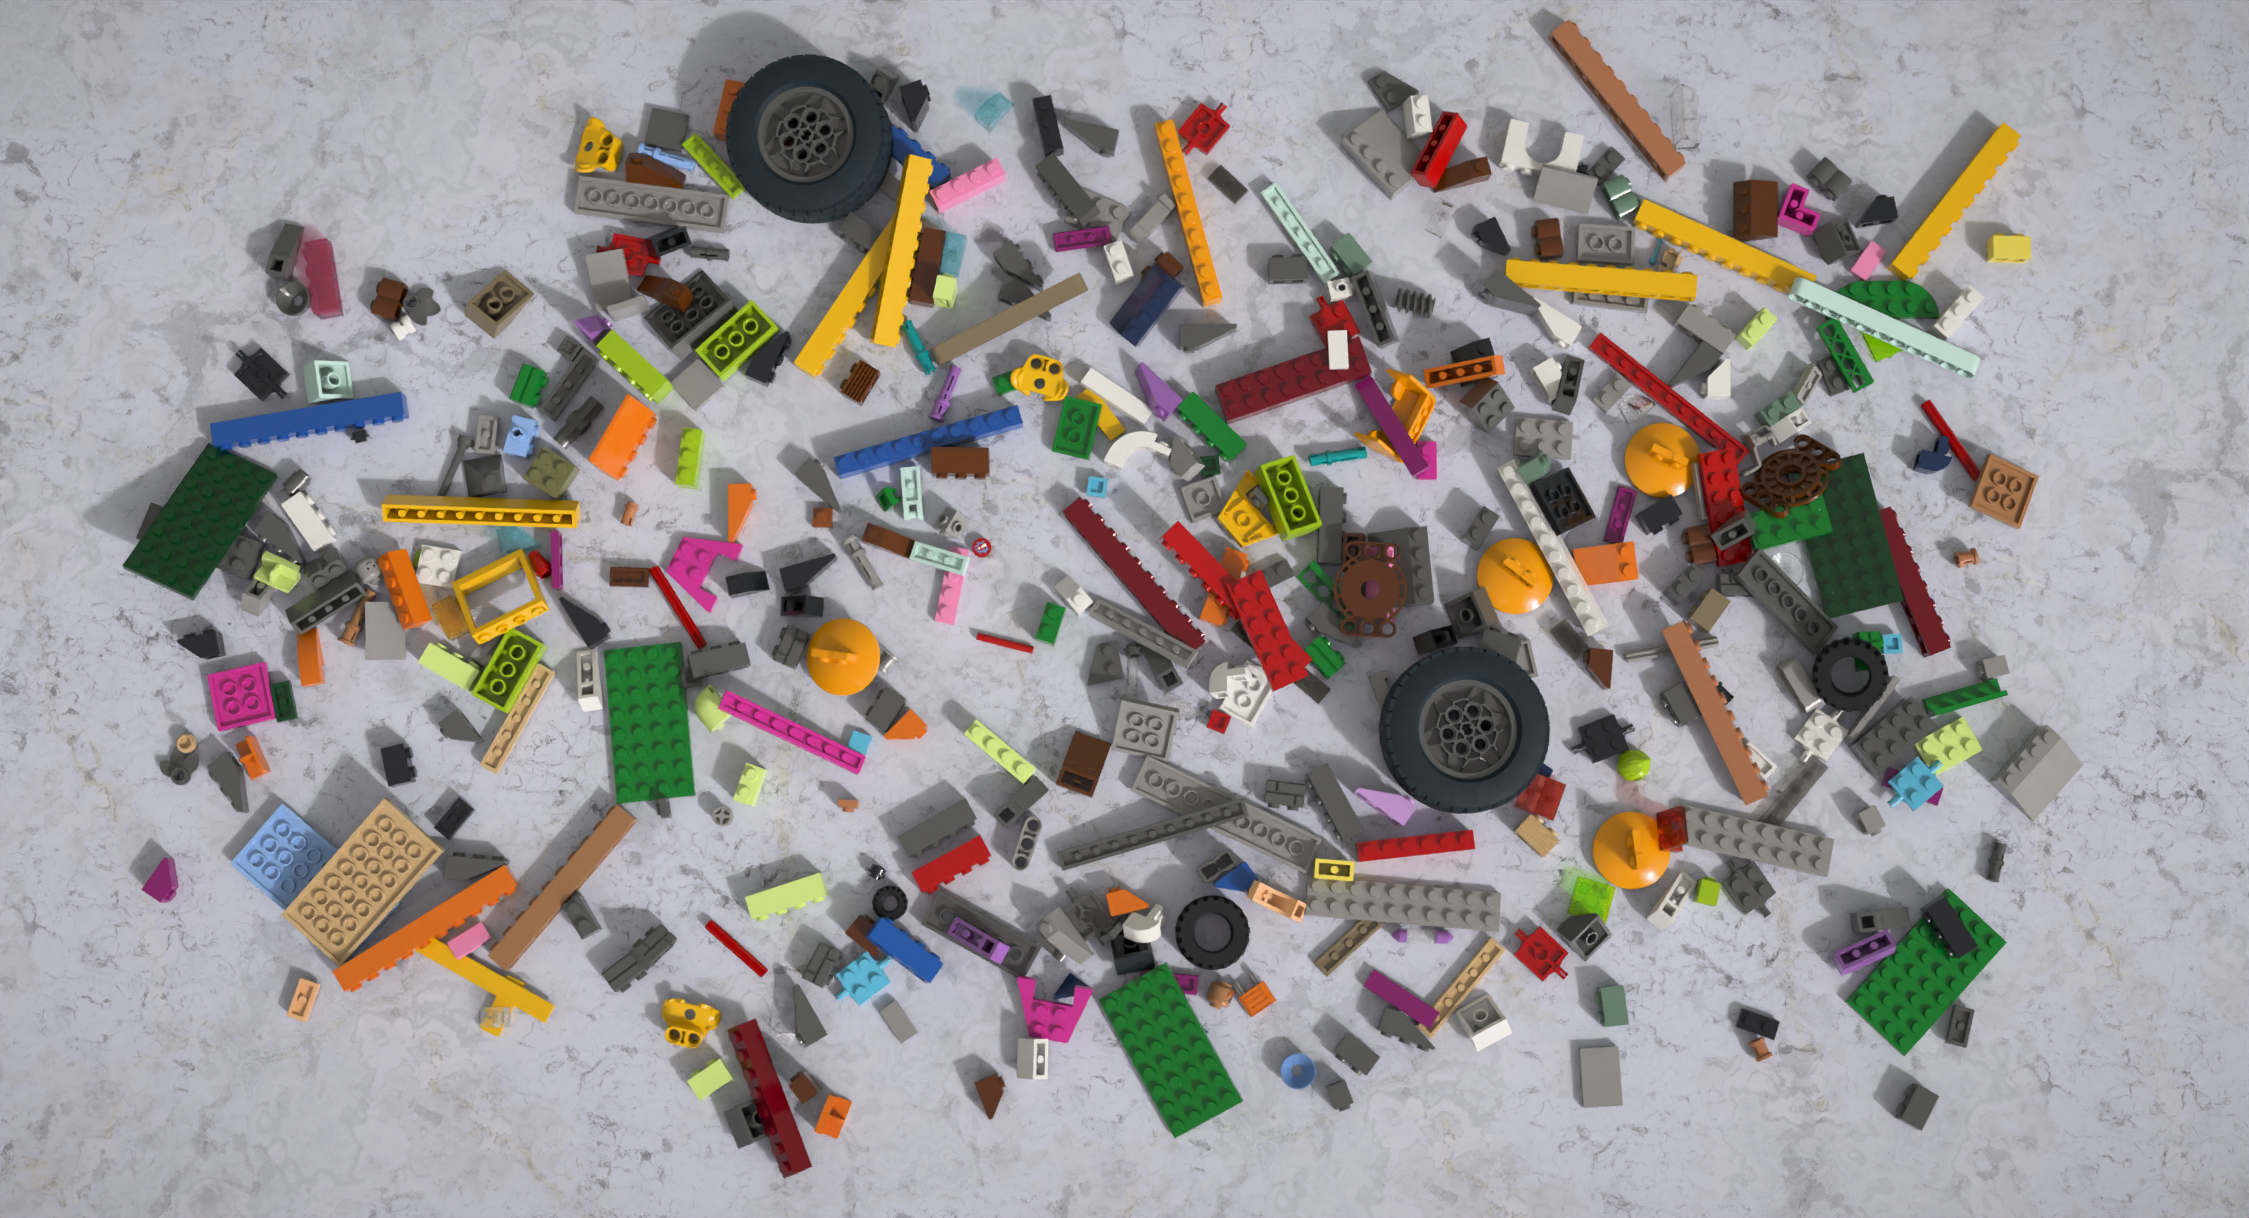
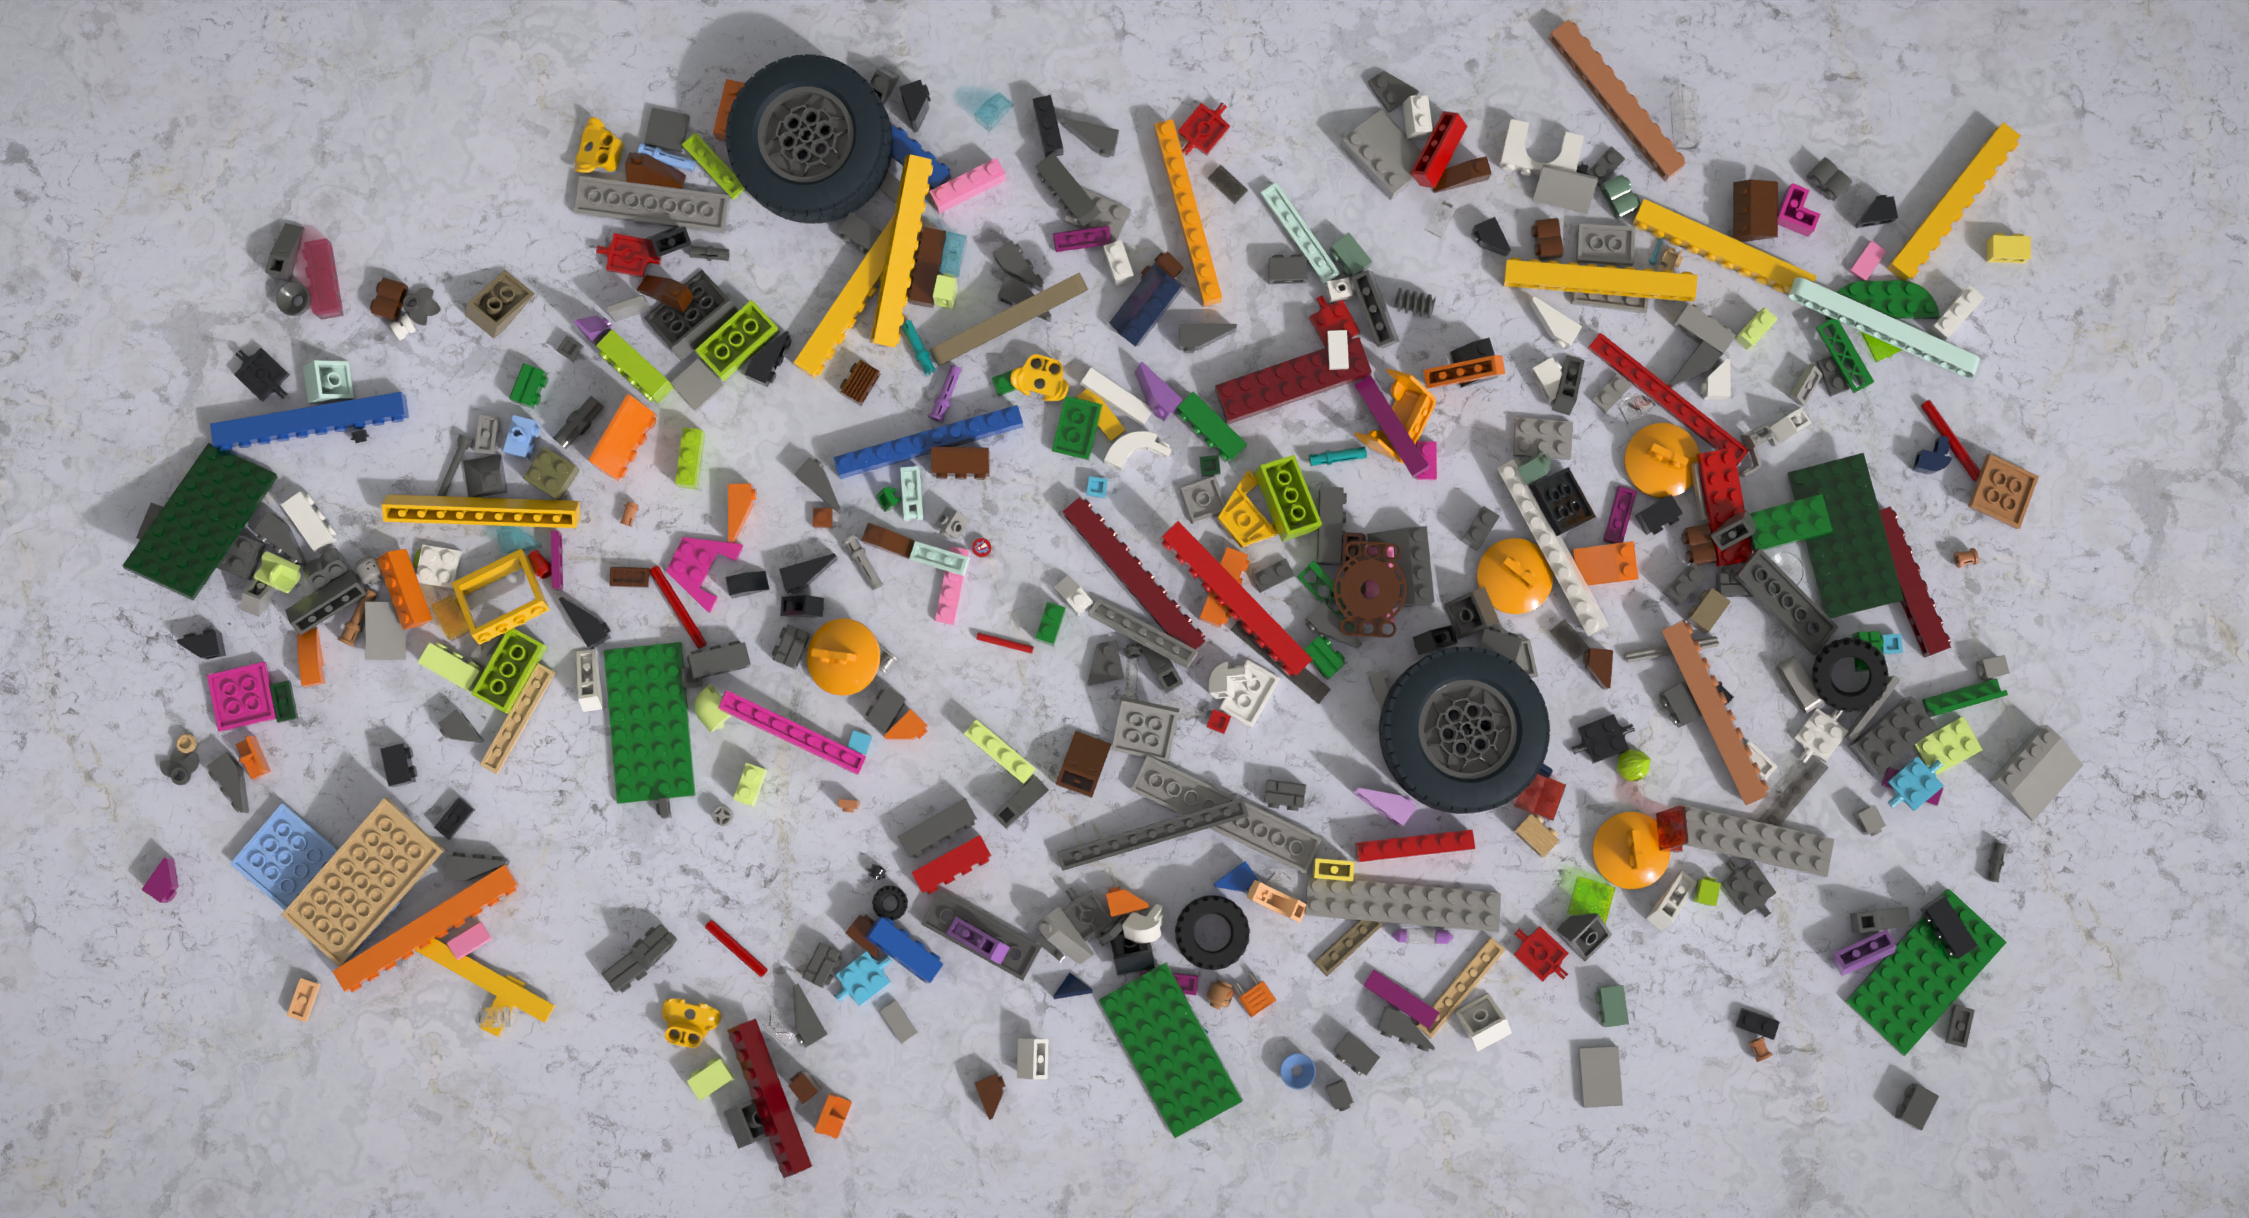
dark grey brick [283,469,312,497] -> none
medium nougat brick [488,805,638,971] -> none
dark grey plate [538,349,600,422] -> none
dark grey brick [562,895,602,939] -> none
light grey tile [585,248,633,312] -> none
yellowish green brick [745,873,828,922] -> none
light grey beam [1012,816,1042,871] -> none
dark pink wing [1018,975,1094,1043] -> none
light grey leg [1128,193,1176,244] -> none
light grey slope [1170,435,1205,481] -> none
dark grey brick [1196,850,1237,883] -> none
red plate [1225,570,1309,692] -> none
dark grey plate [1247,487,1270,511] -> none
dark grey brick [1305,763,1365,843] -> none
dark grey brick [1459,378,1515,434] -> none
dark grey slope [1477,268,1541,316] -> none
reddish brown piece [1741,434,1841,519] -> none
sand green brick [1754,391,1801,427] -> none
dark grey slope [1812,218,1862,265] -> none

